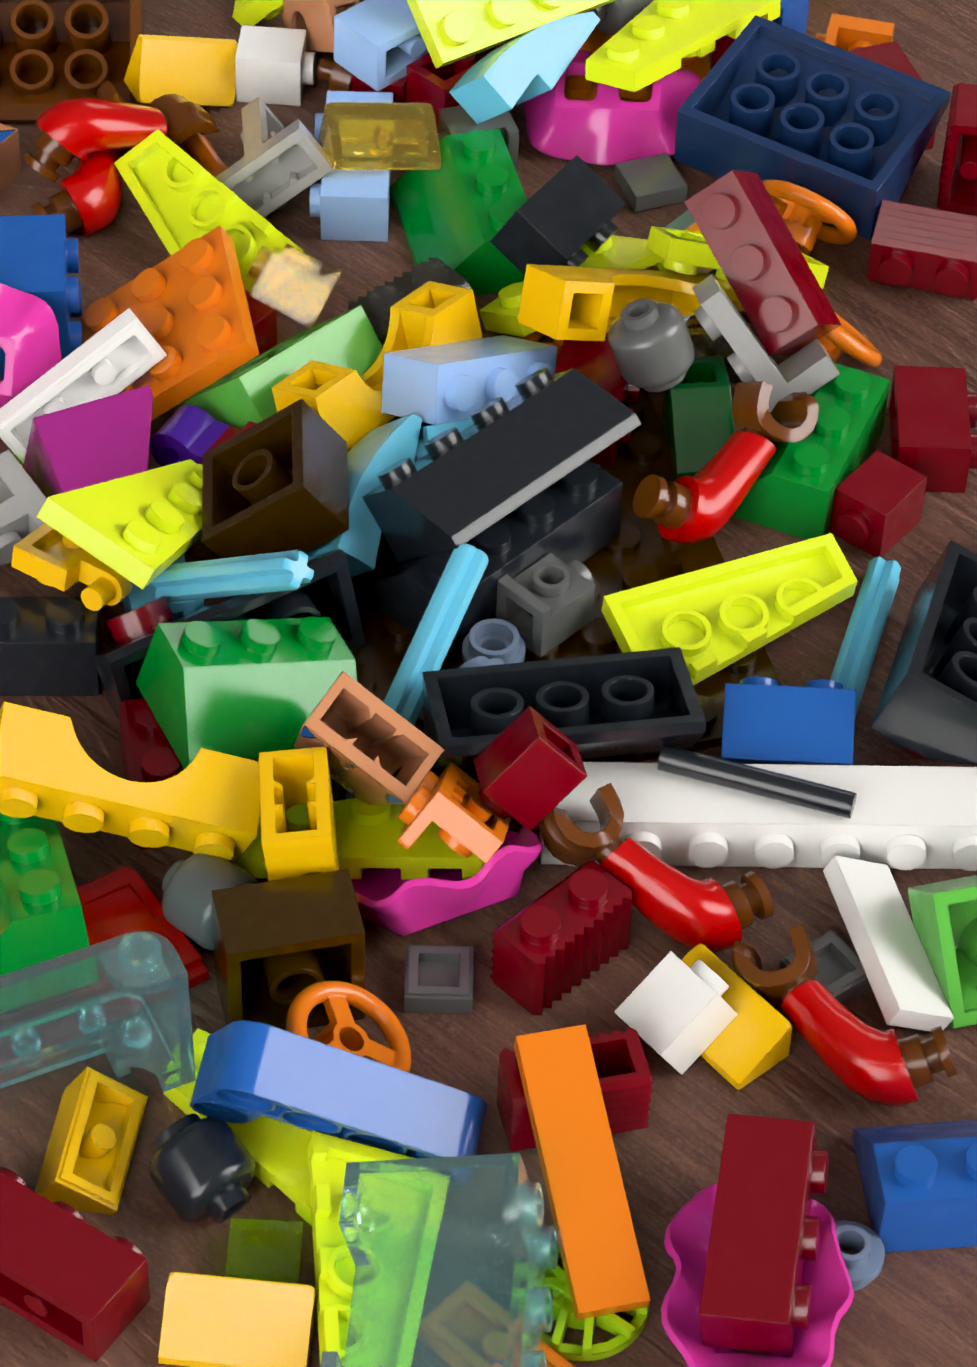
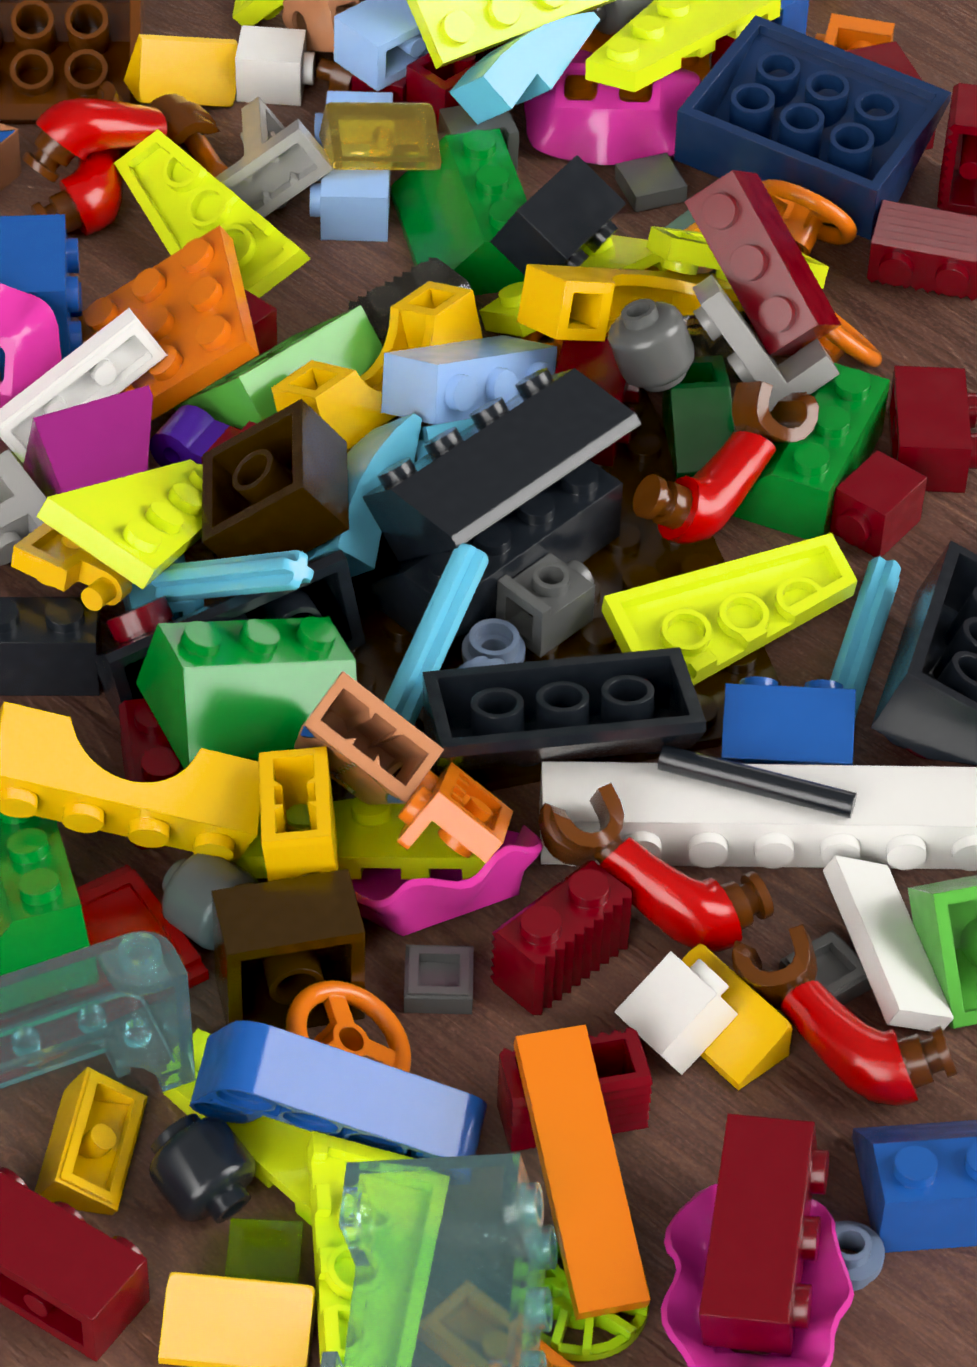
clear yellow window [246,243,345,329] -> none
dark red brick [474,706,587,831] -> none

